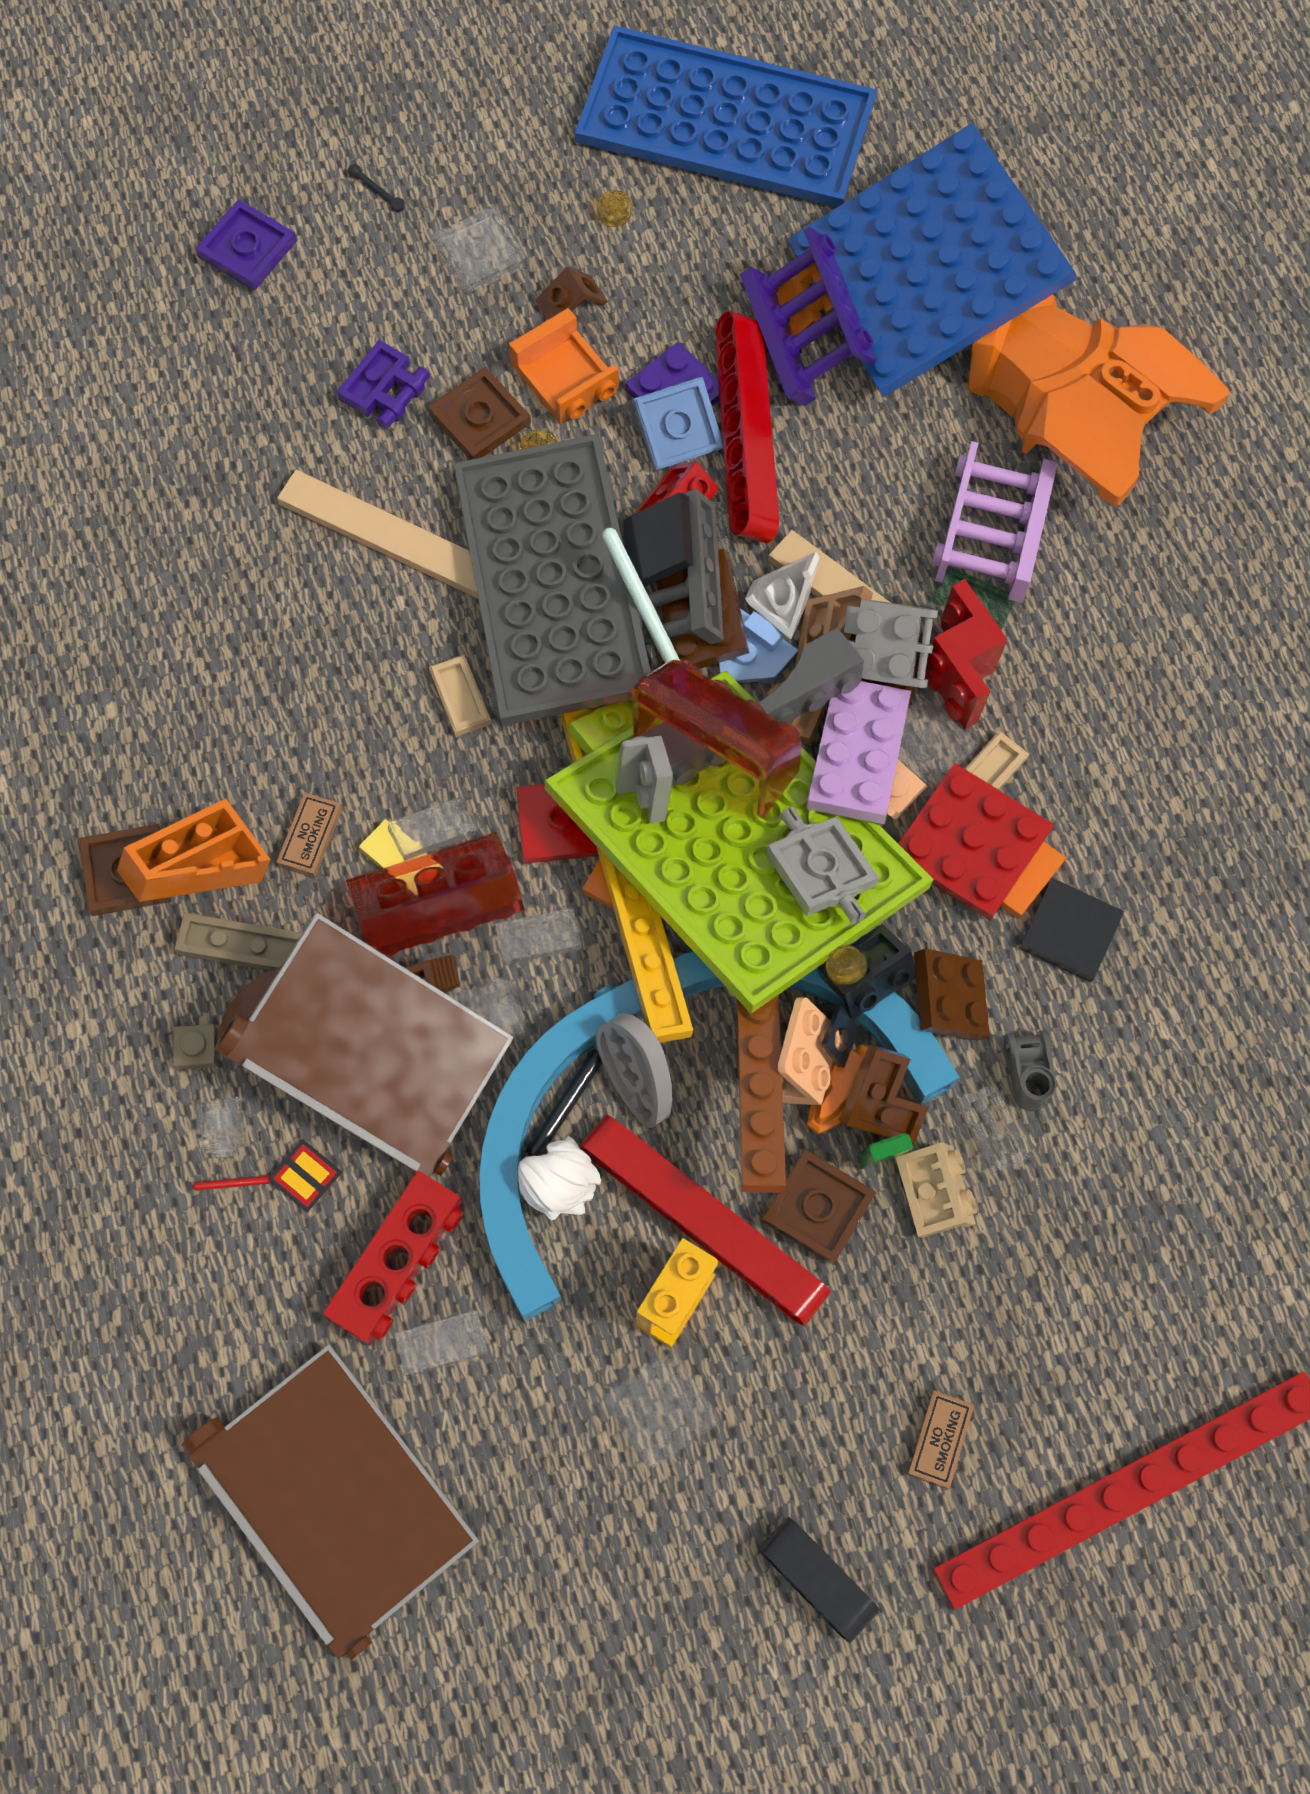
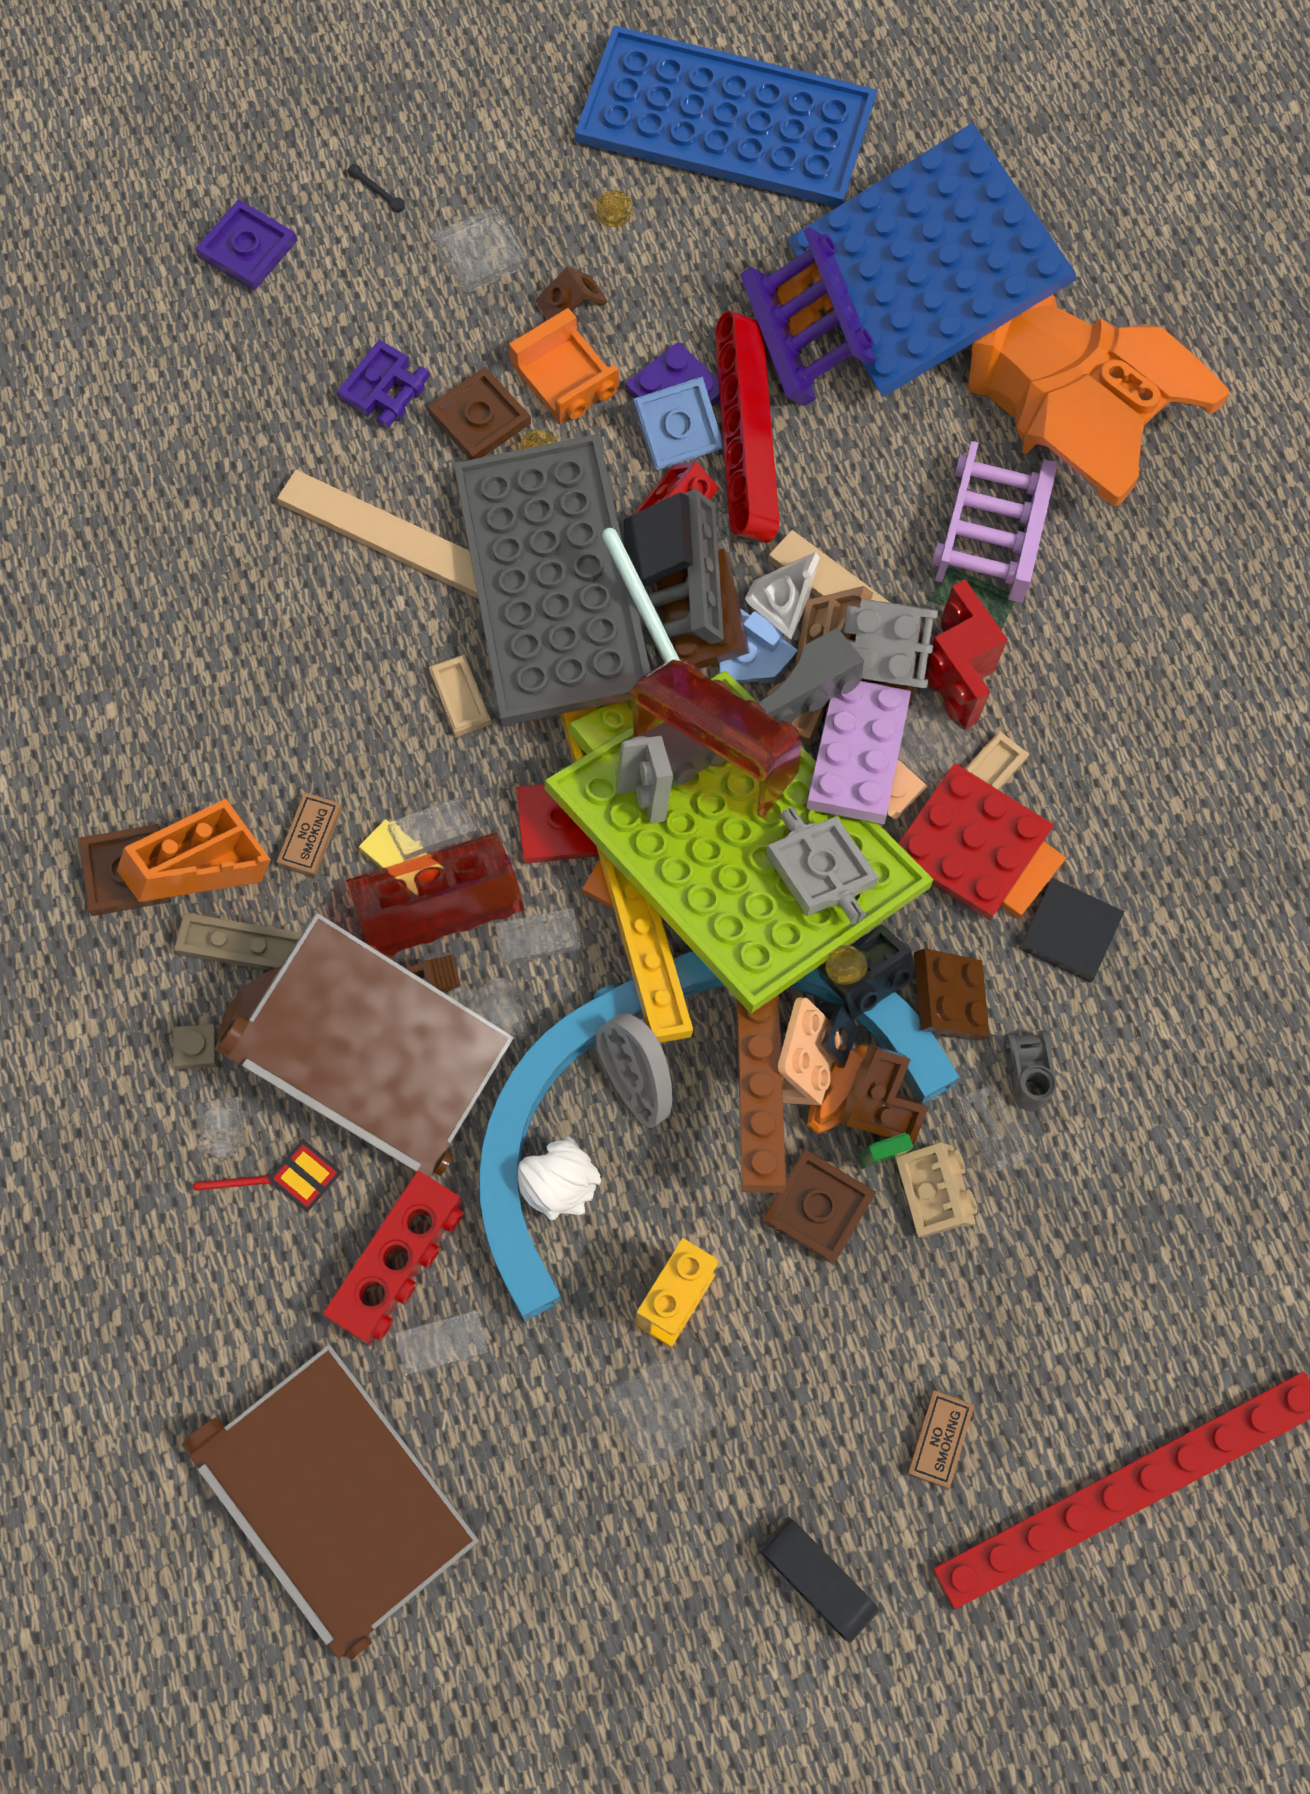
black bar [526,1049,603,1156] -> none
red beam [579,1114,831,1326] -> none

